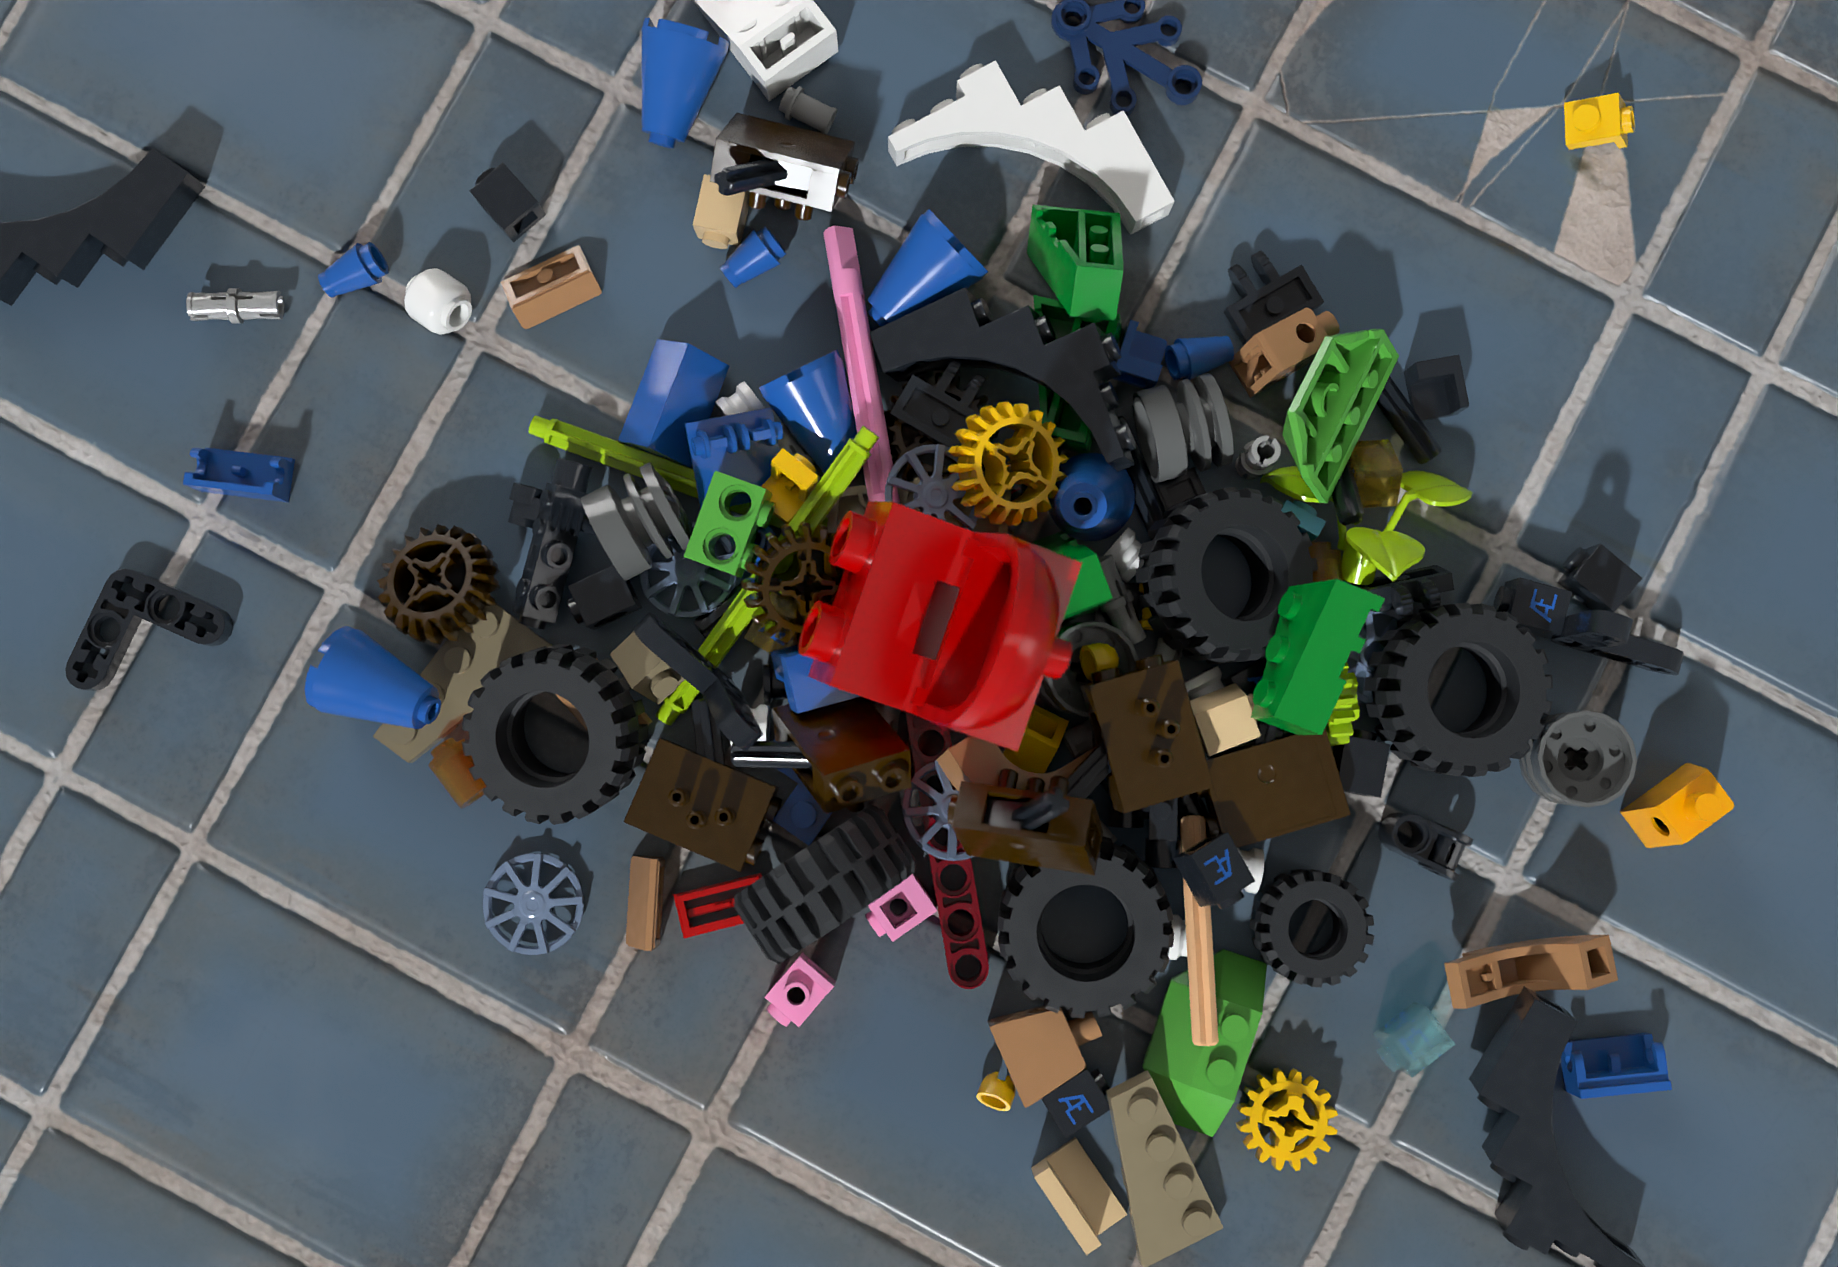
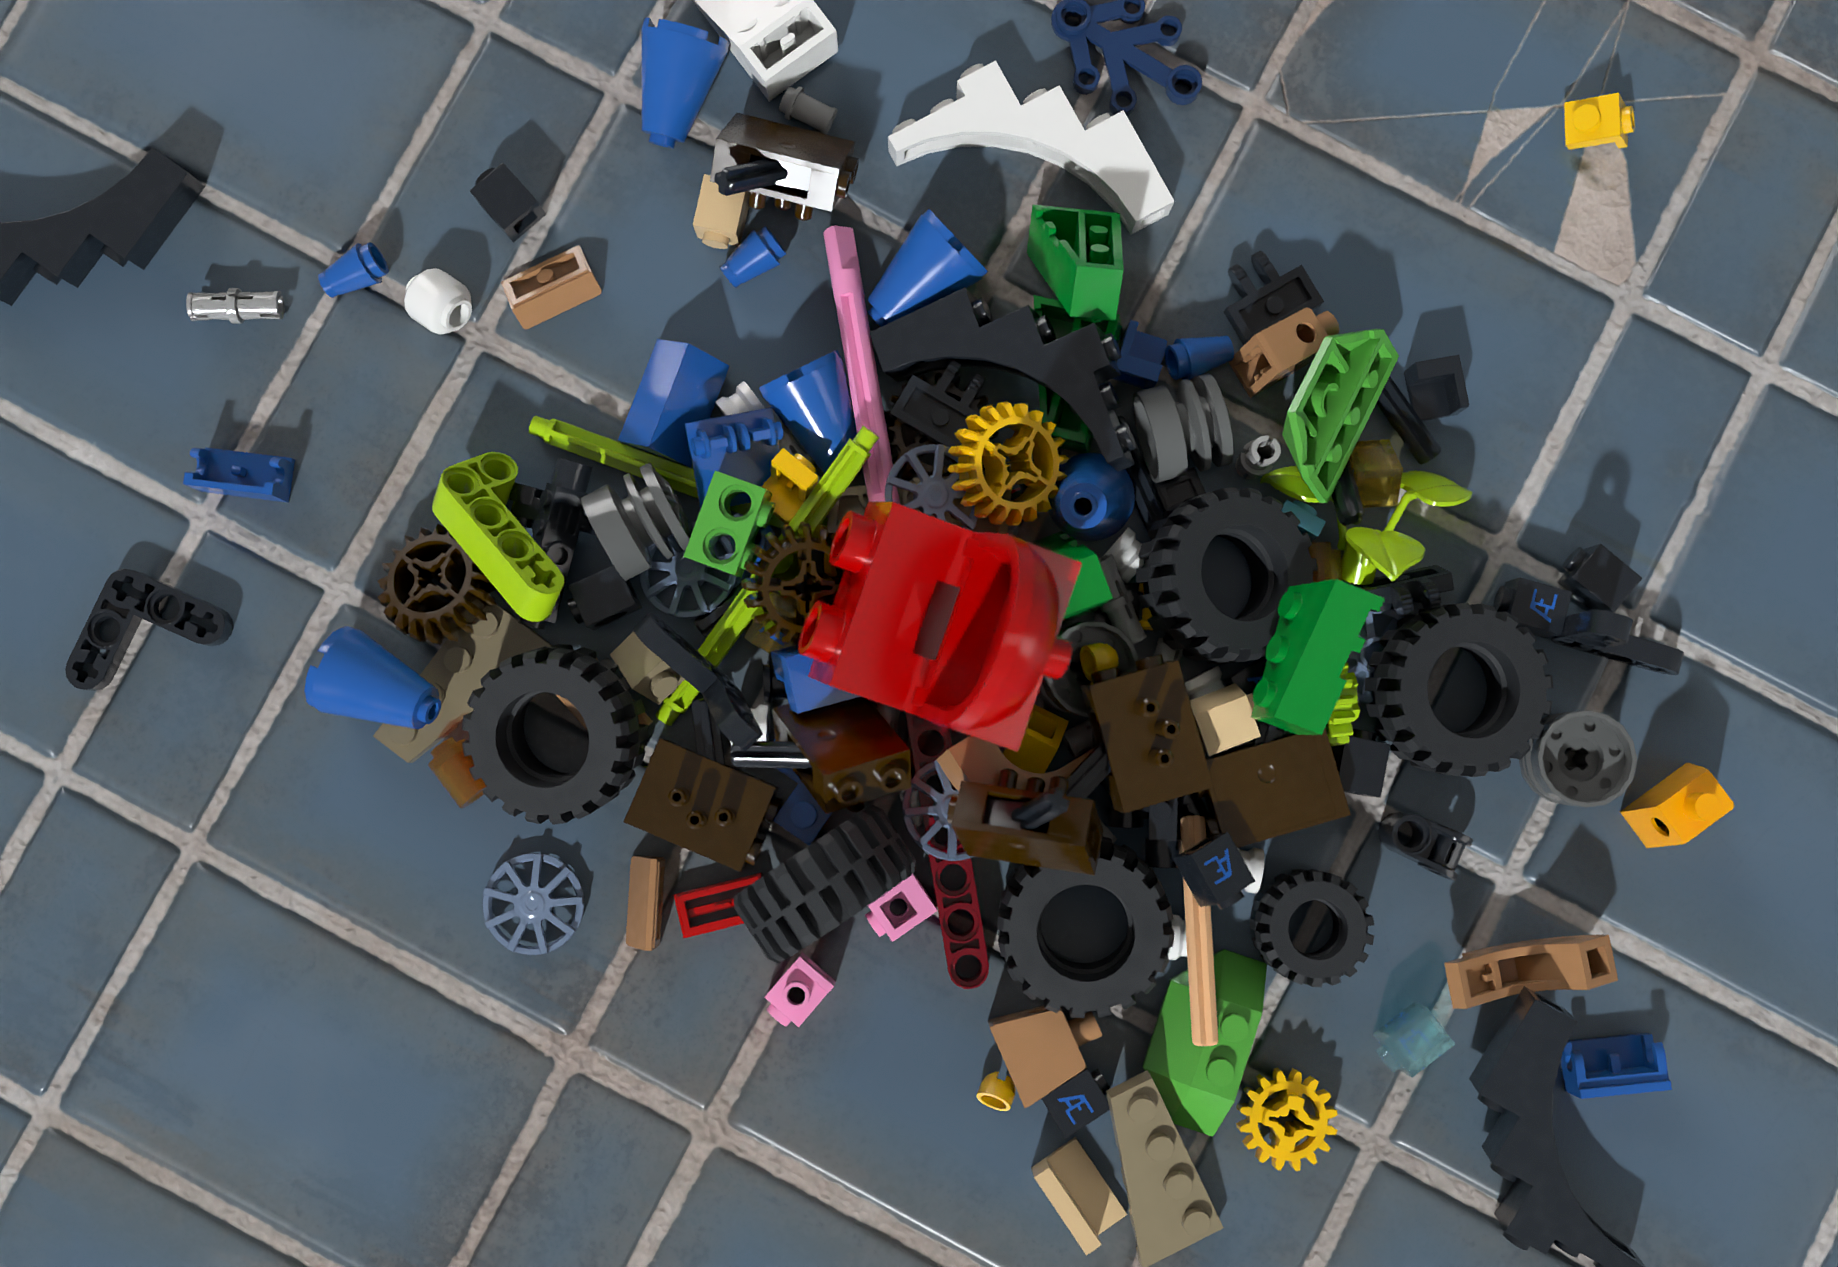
none -> lime beam [432,452,564,622]

